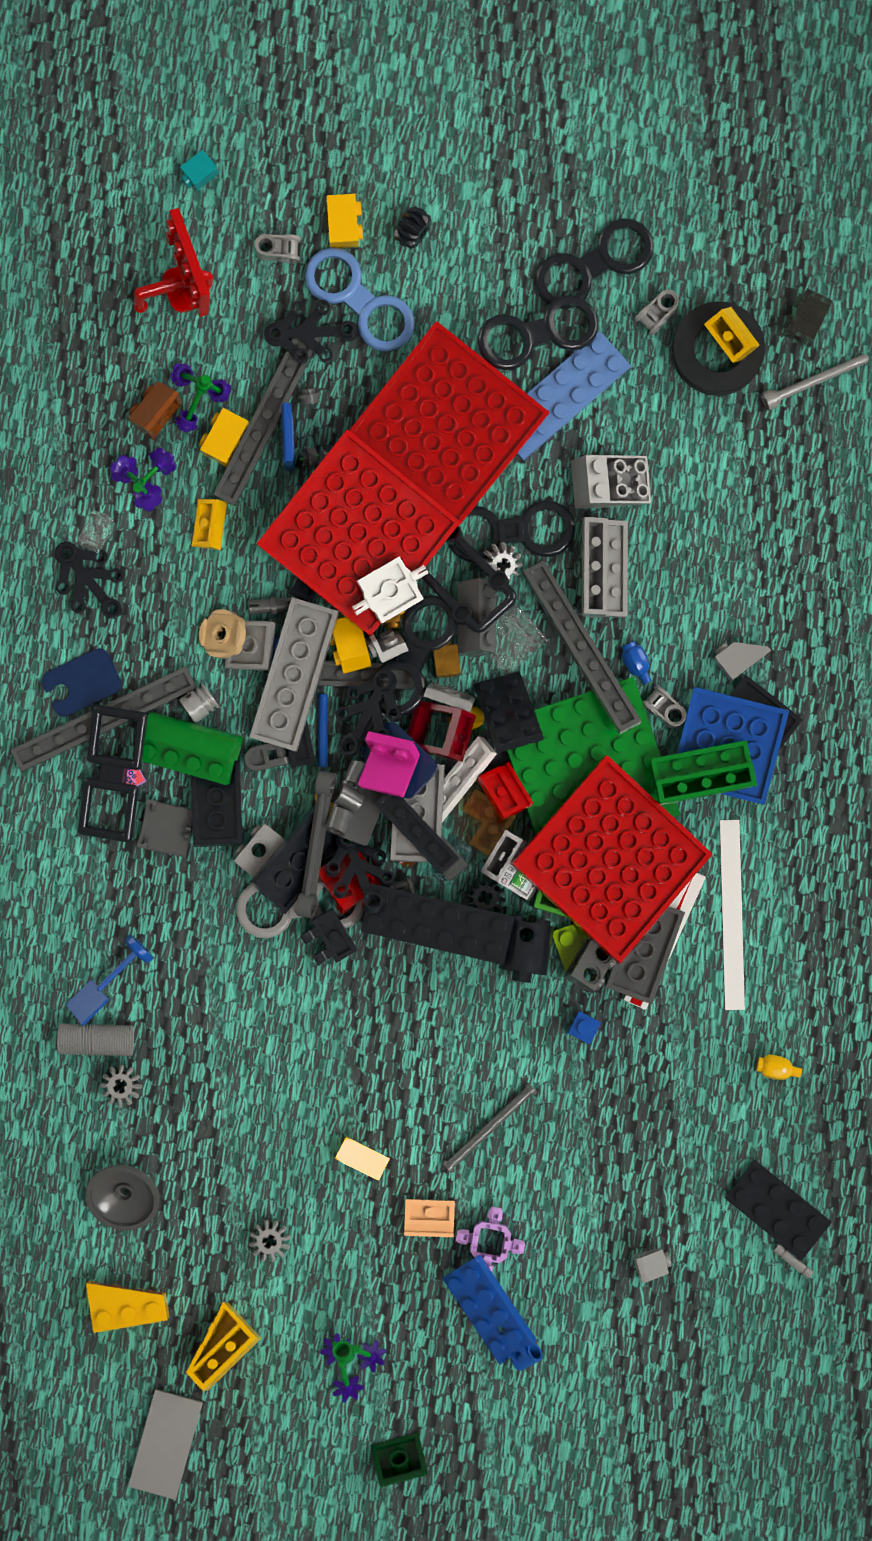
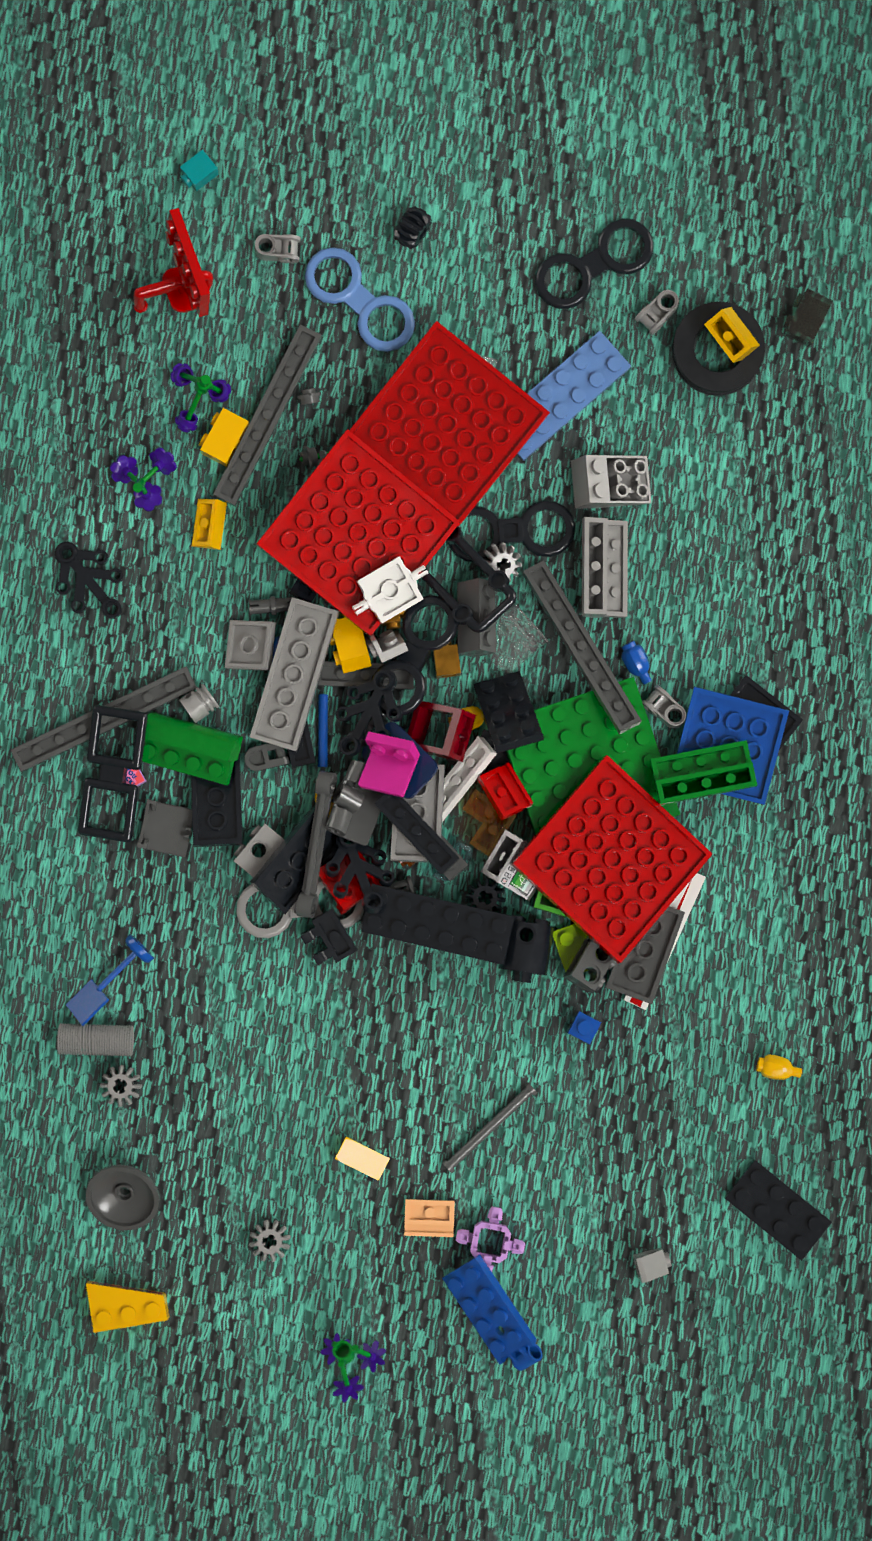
dark blue piece [42,648,122,717] -> none
clear bracket [77,510,114,554] -> none
dark orange slope [128,381,182,440] -> none
light grey tile [128,1389,203,1500] -> none
yellow wedge [186,1302,261,1391] -> none
tan plate [199,609,246,659] -> none
black plant [264,300,358,364] -> none
blue piece [281,403,295,471] -> none
yellow brick [327,194,363,248] -> none
dark green slope [371,1432,428,1488] -> none
light grey tile [424,682,475,712] -> none
black bar [477,295,599,370] -> none
light grey slope [713,642,771,682] -> none
white piece [720,820,745,1010] -> none
light grey piece [761,354,869,411] -> none
light grey wheel [773,1244,813,1279] -> none

